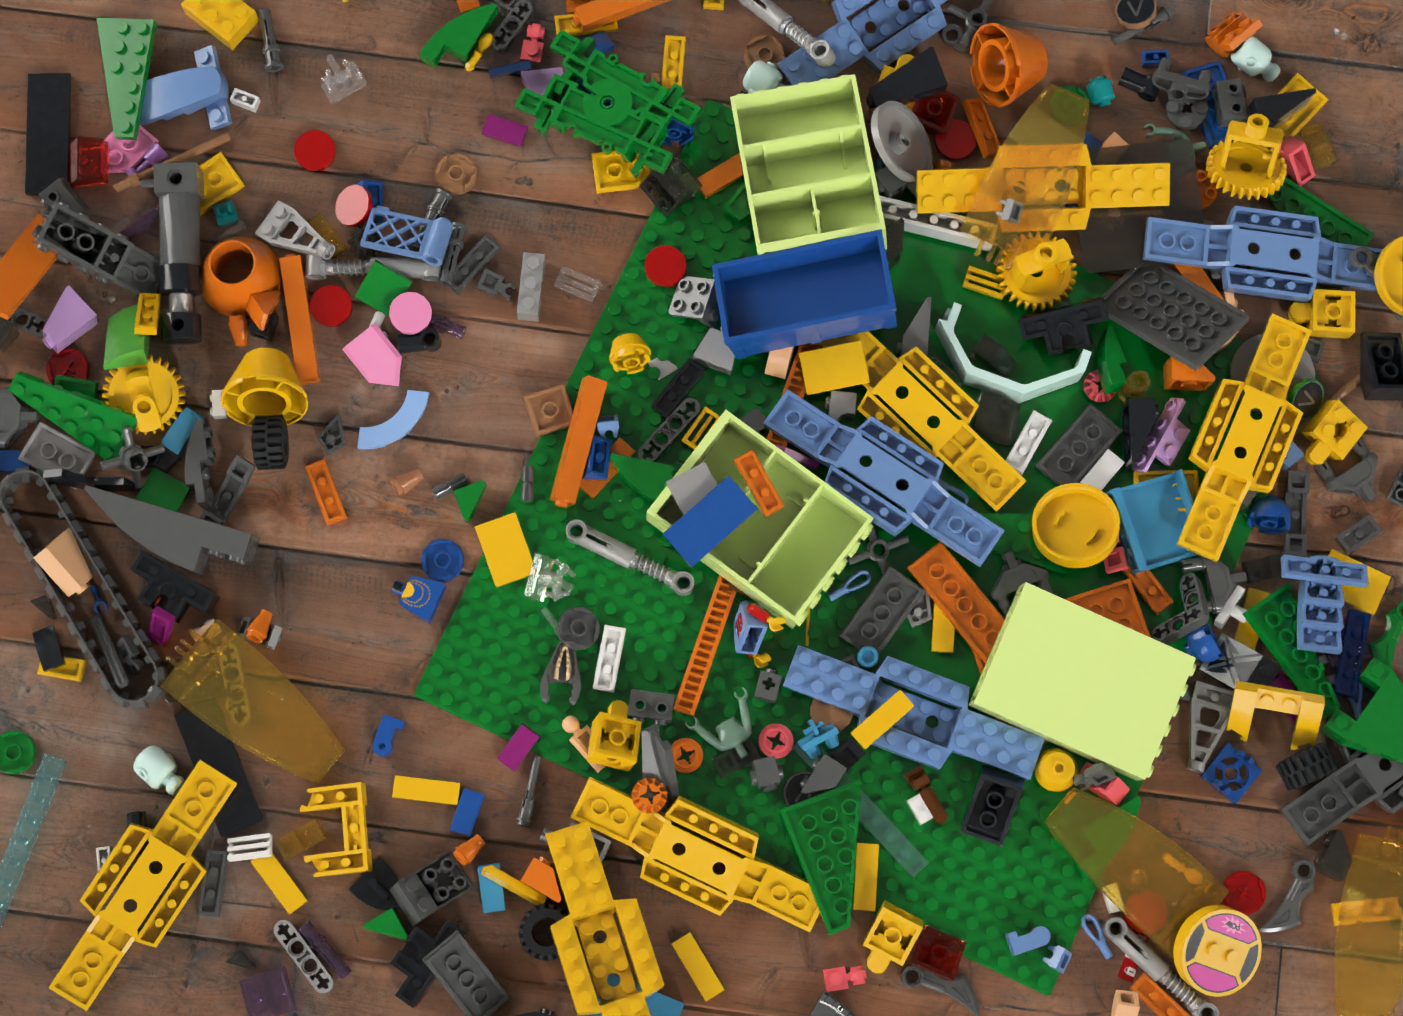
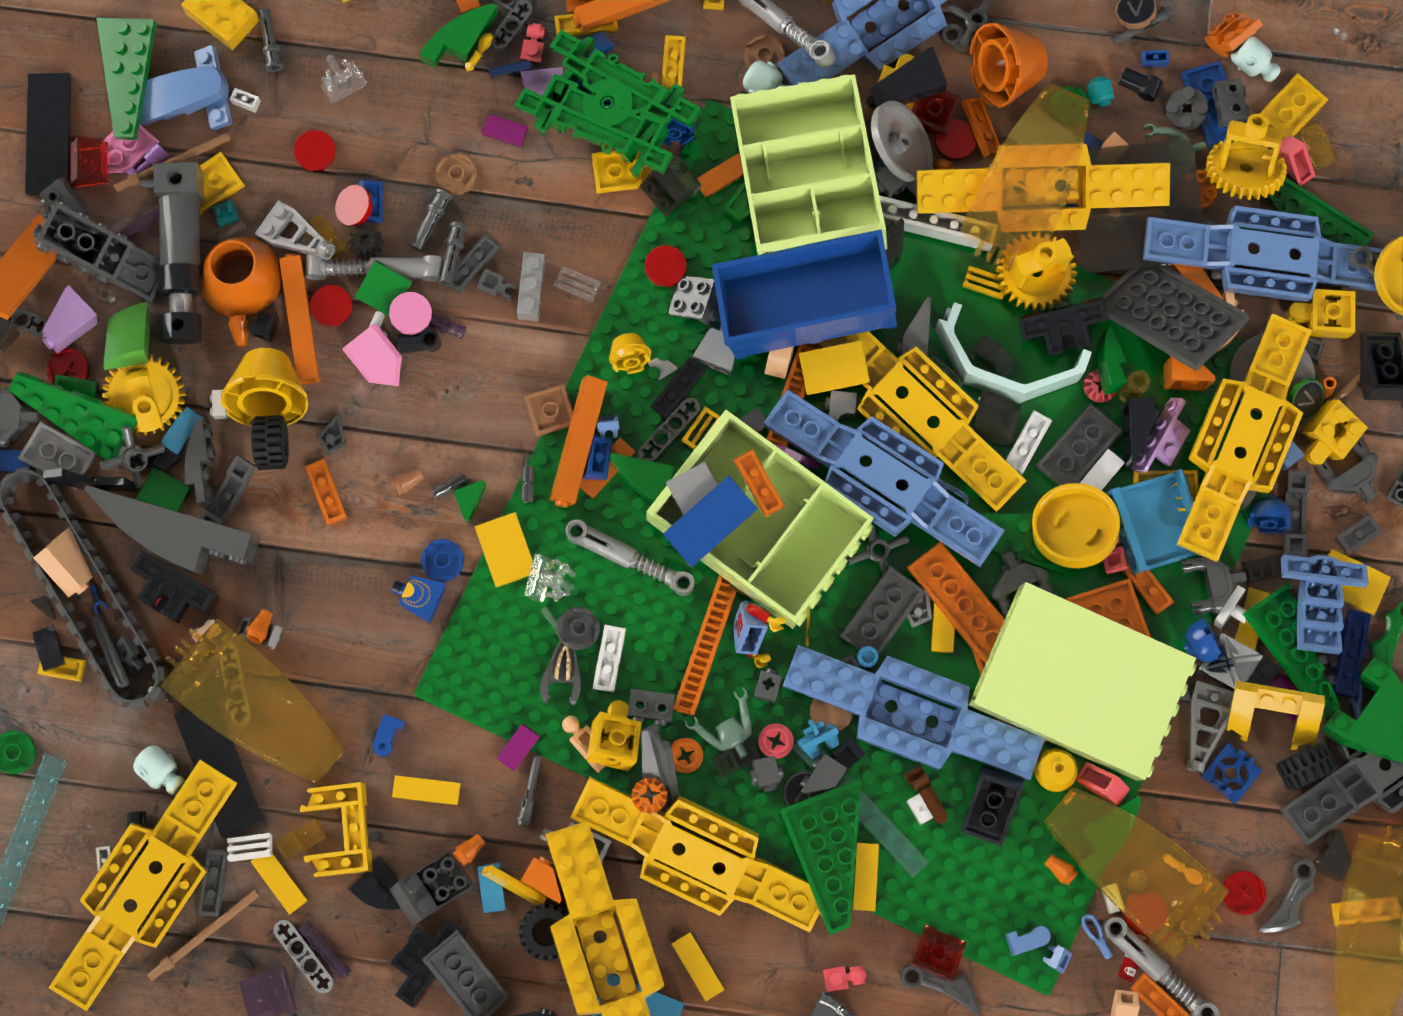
yellow tile [134,293,161,335] -> none
magenta tile [147,606,175,647] -> none
orange slope [246,291,281,331] -> none
light blue tile [357,390,429,450] -> none
medium blue piece [360,205,454,266] -> none
green slope [363,907,410,940] -> none
blue tile [450,788,485,837] -> none
medium blue piece [827,570,871,601] -> none
yellow tile [850,690,914,750] -> none
yellow brick [863,900,924,973] -> none
tile [996,198,1024,225] -> none
dark grey plate [1073,762,1115,791] -> none
dark grey beam [1150,573,1209,645] -> none
dark grey connector [1152,58,1213,103] -> none
brick [1173,905,1262,997] -> none
black slope [1246,88,1316,129] -> none
none -> medium nougat bar [147,889,260,981]
none -> orange cone [1045,854,1079,886]
none -> orange cone [1317,377,1337,399]

